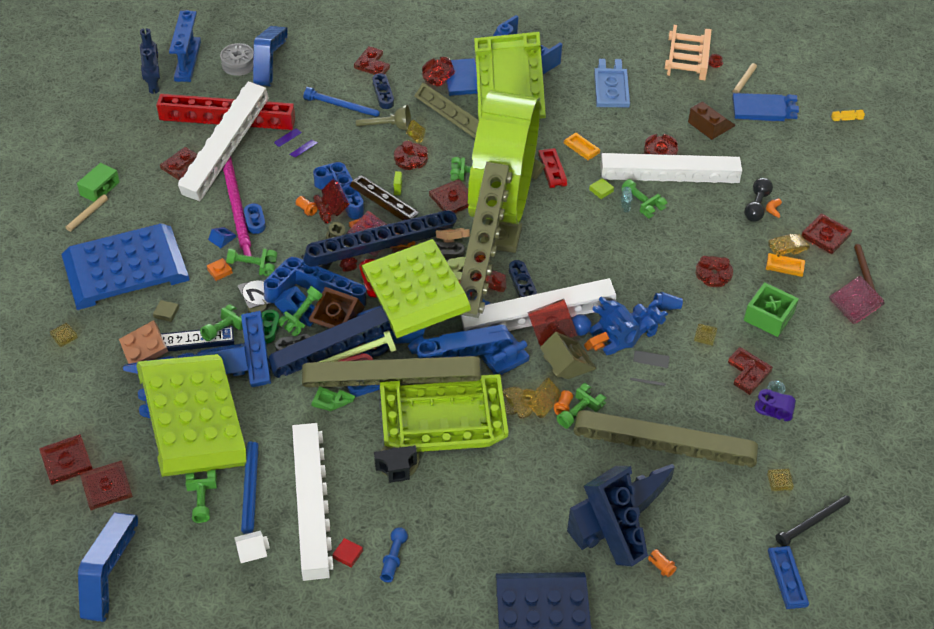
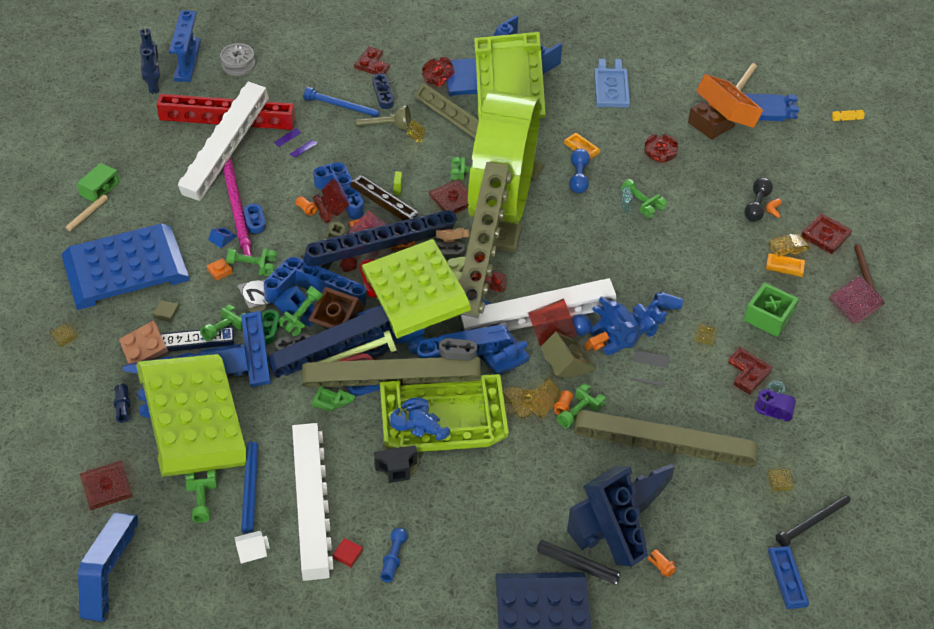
clear red plate [39,434,93,485] -> none
clear red plate [160,147,197,180] -> none
blue beam [253,26,288,87] -> none
clear red plate [394,141,428,170] -> none
dark blue beam [509,260,537,298] -> none
red plate [538,148,567,188] -> none
lime tile [589,178,614,199] -> none
white brick [600,153,742,183] -> none
light nougat fence [665,25,712,80] -> none
clear red plate [695,256,733,287] -> none
clear red plate [708,54,723,68] -> none
none -> dark blue pin [113,384,130,423]
none -> blue animal [390,397,450,441]
none -> dark grey beam [439,338,477,361]
none -> black axle [537,540,620,584]
none -> blue piece [569,149,590,193]
none -> orange brick [696,74,763,128]

